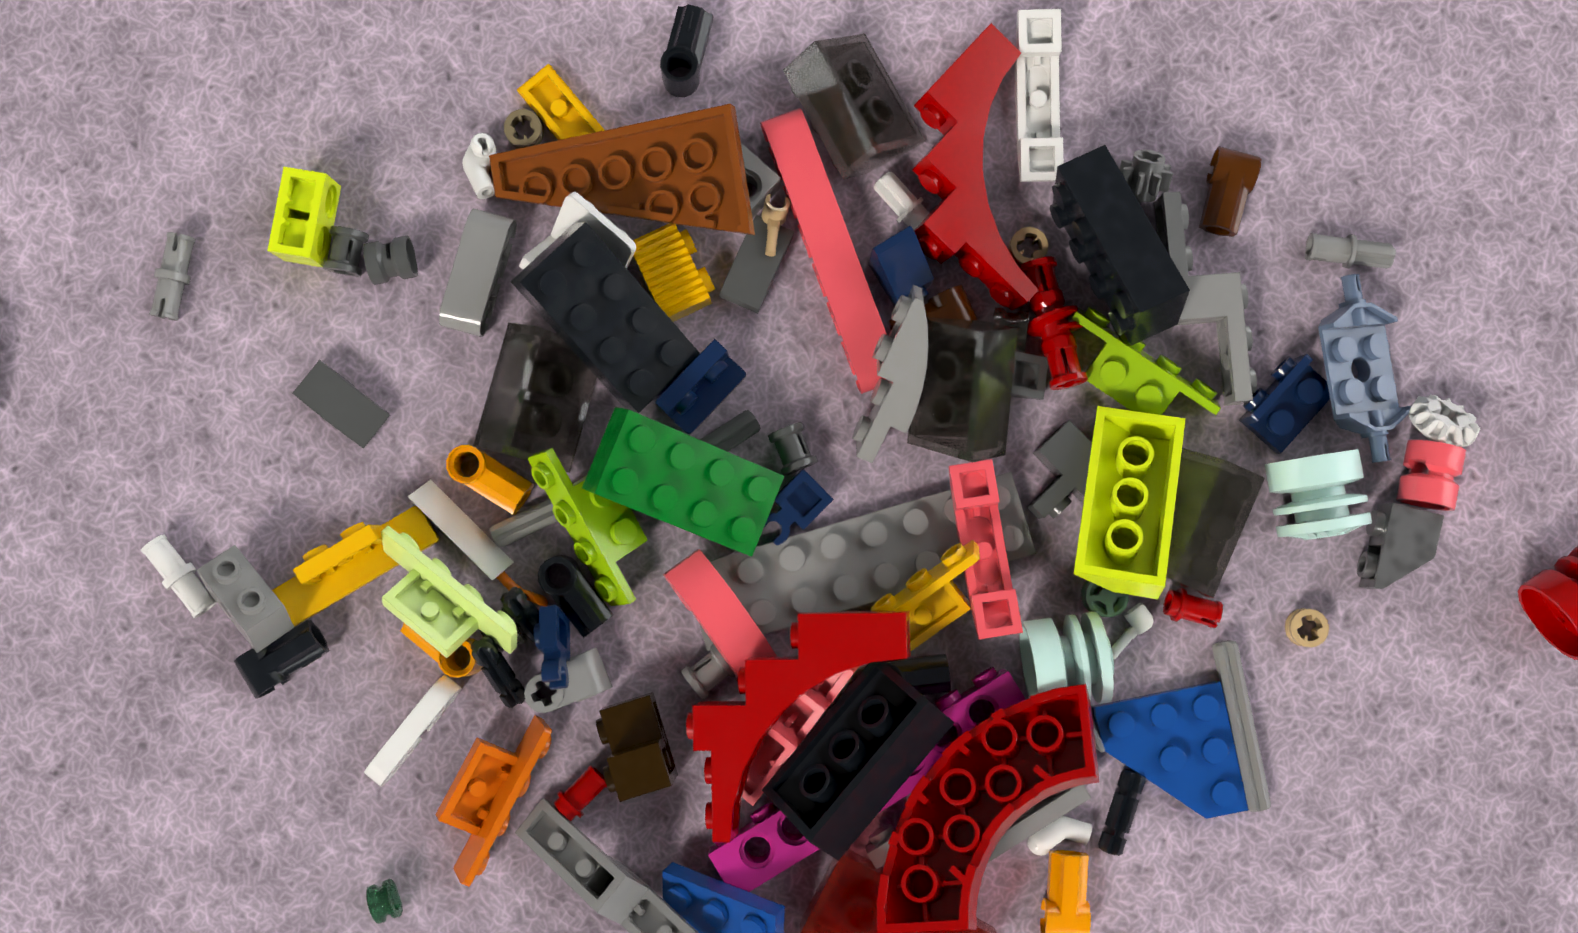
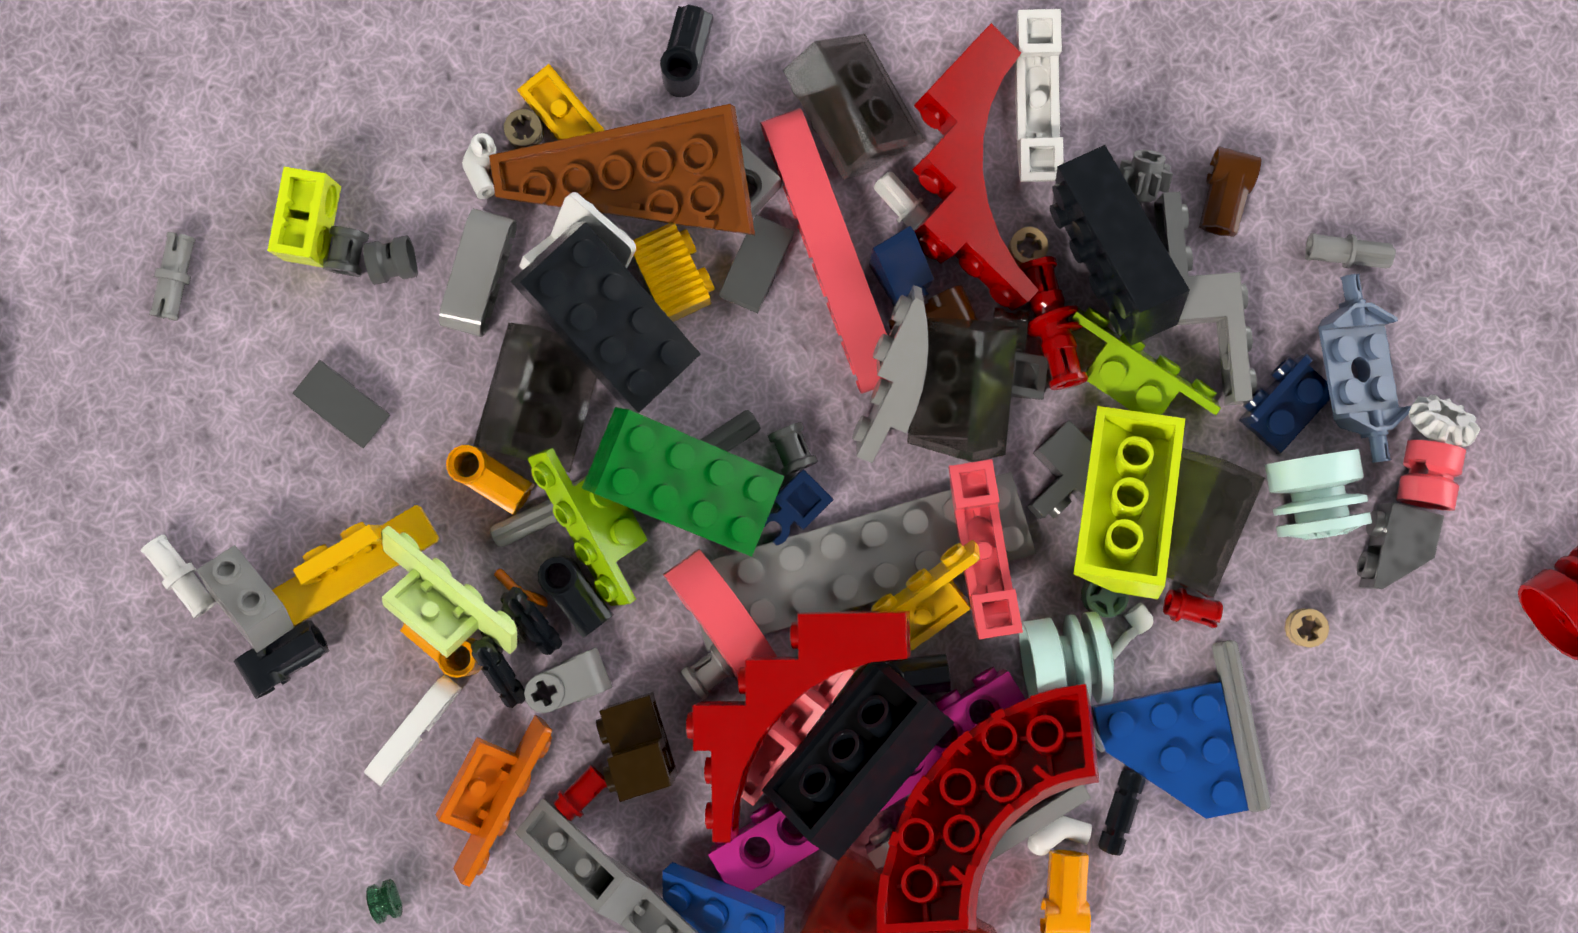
white sticker [408,479,514,581] -> none
dark blue plate [534,605,570,690] -> none
dark blue bracket [655,339,746,435] -> none
tan hand [761,194,790,257] -> none

